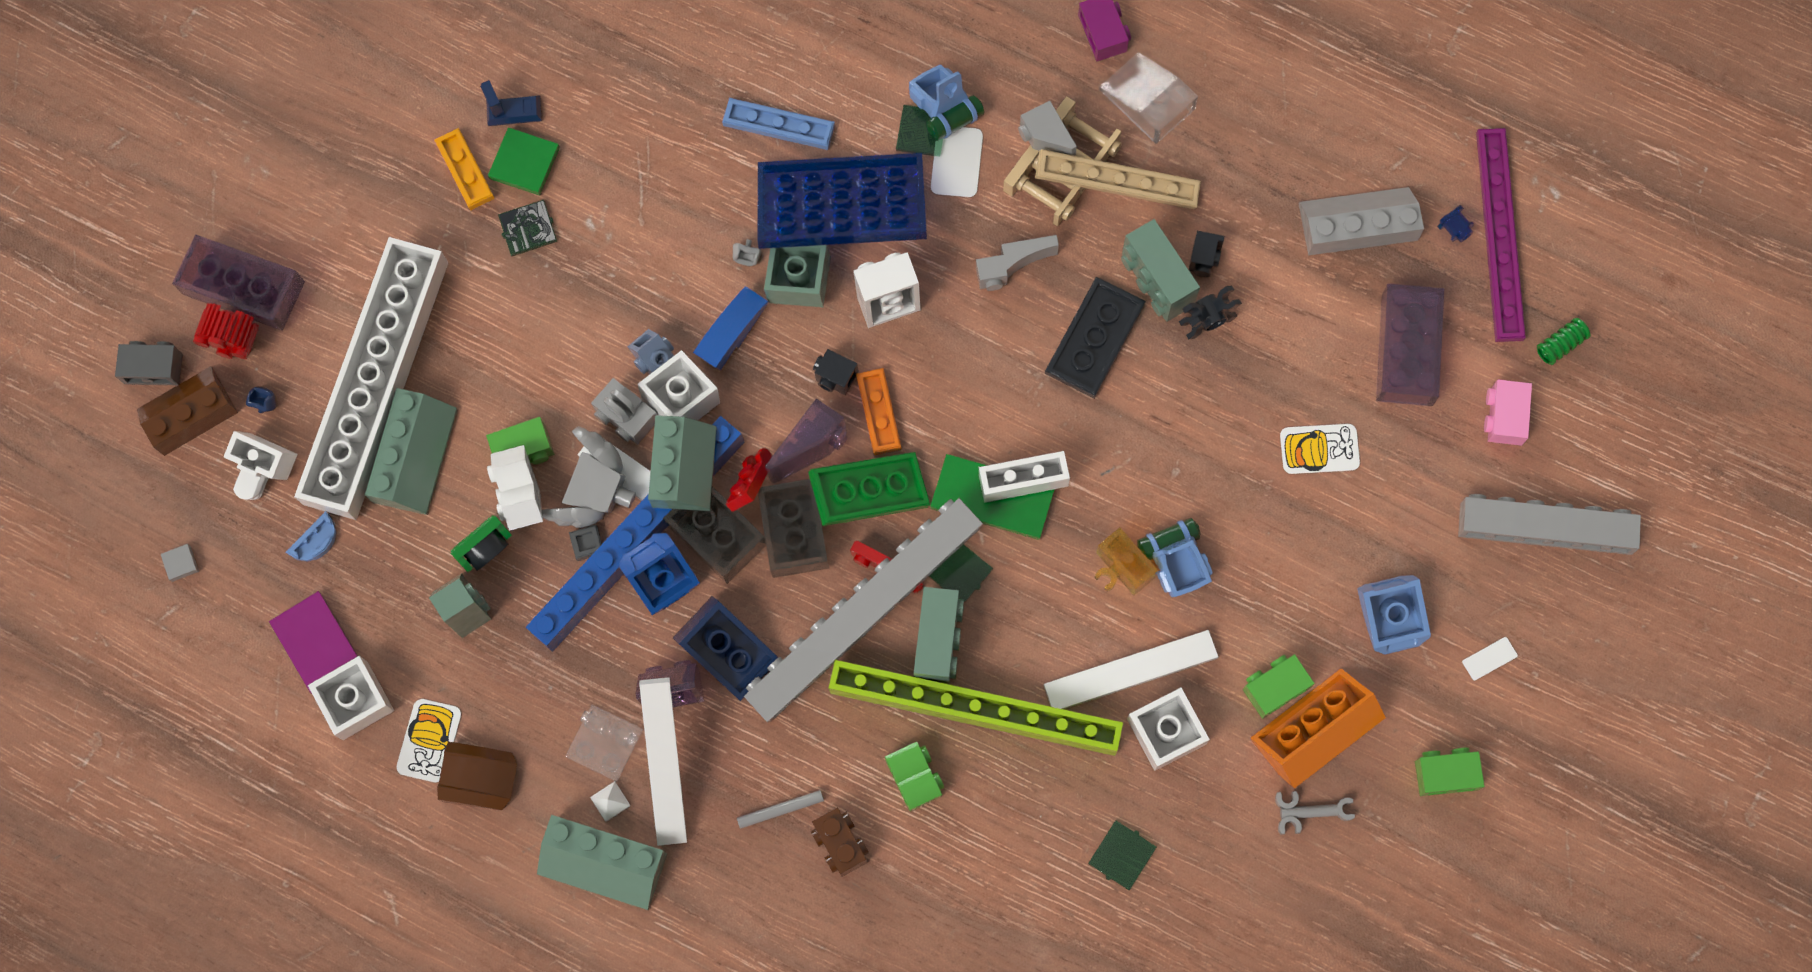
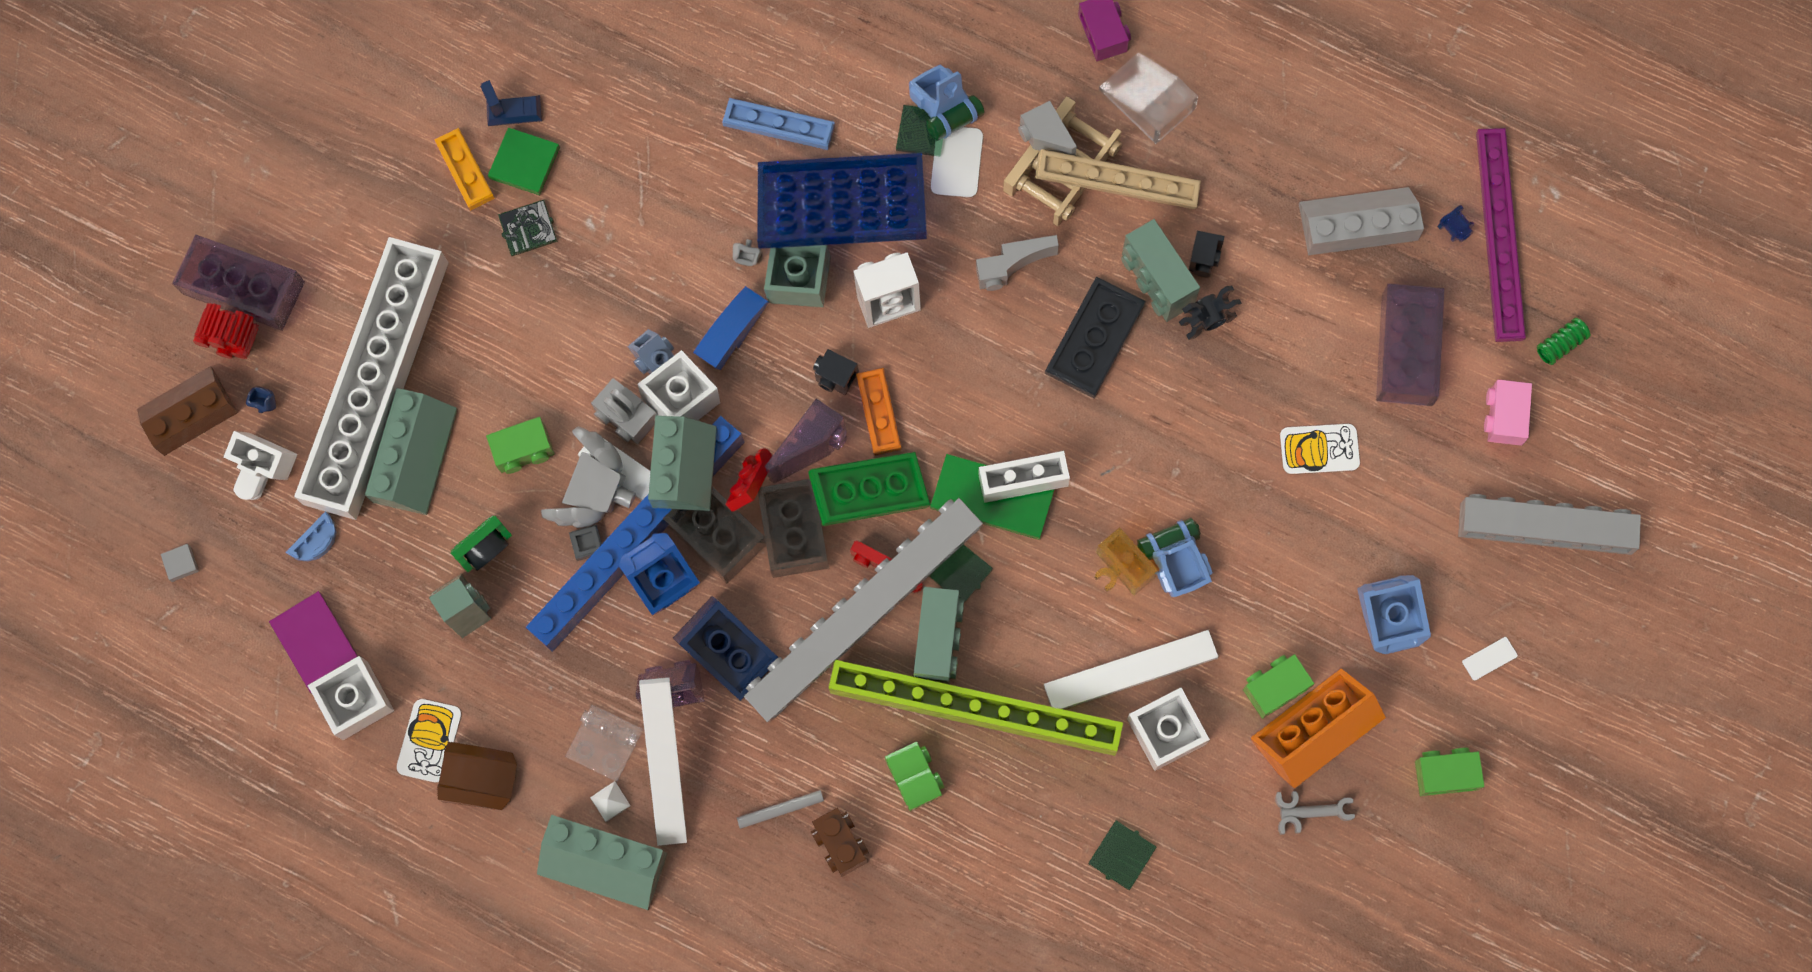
dark grey brick [115,341,183,386] -> none
white brick [487,445,543,531] -> none

